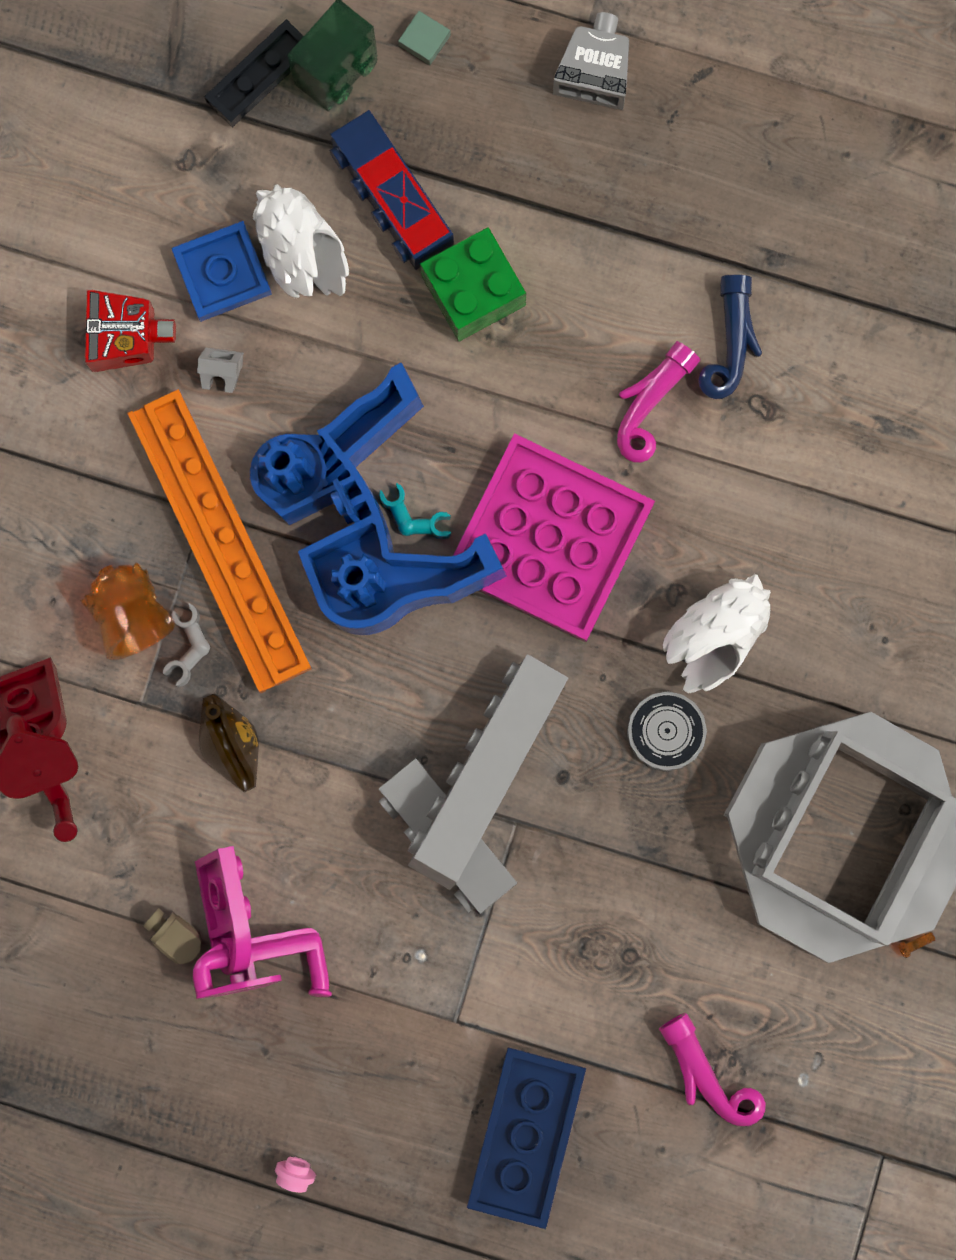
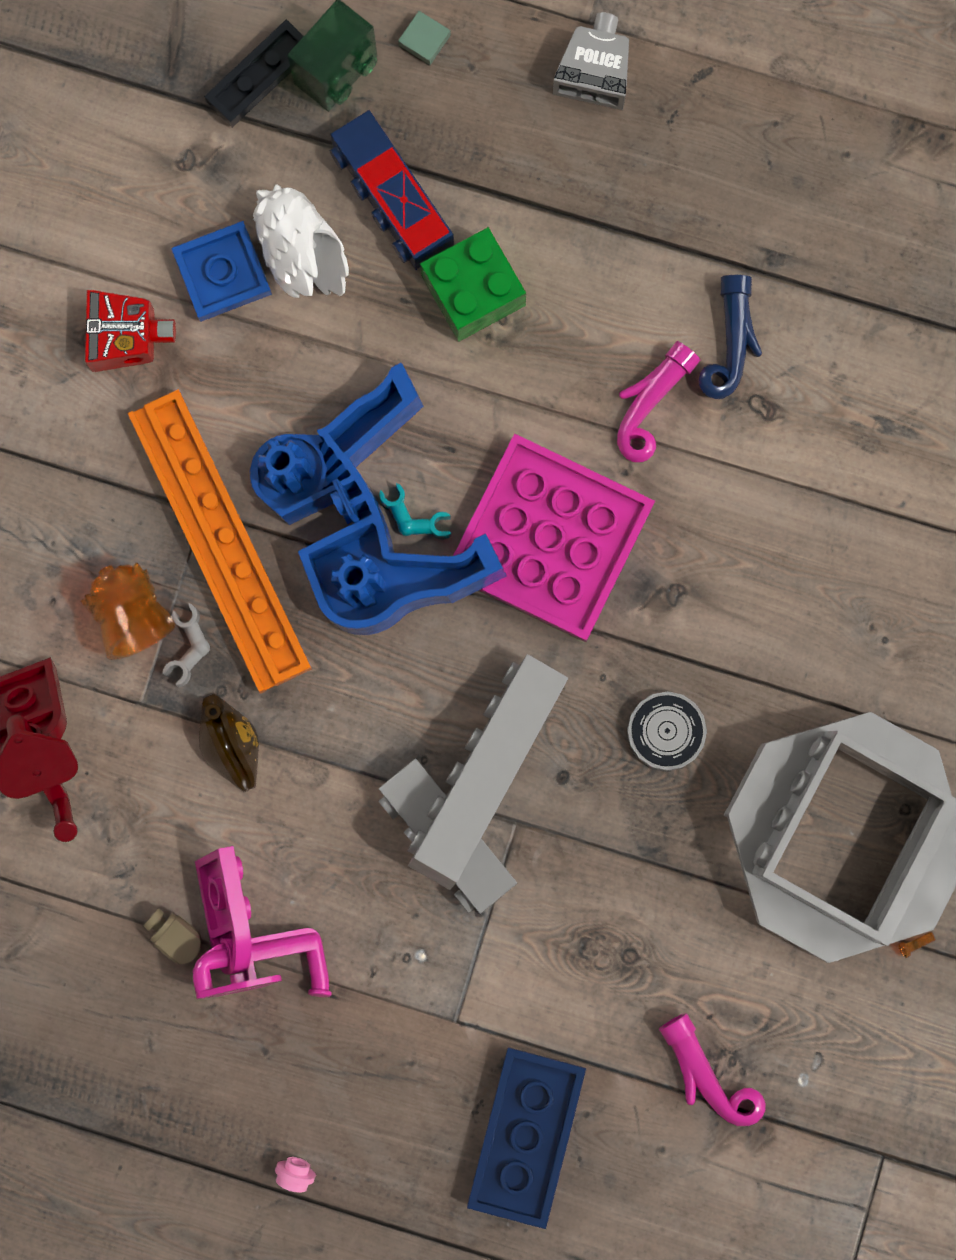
light grey tile [197,347,244,393] -> none
white head [663,574,771,693] -> none

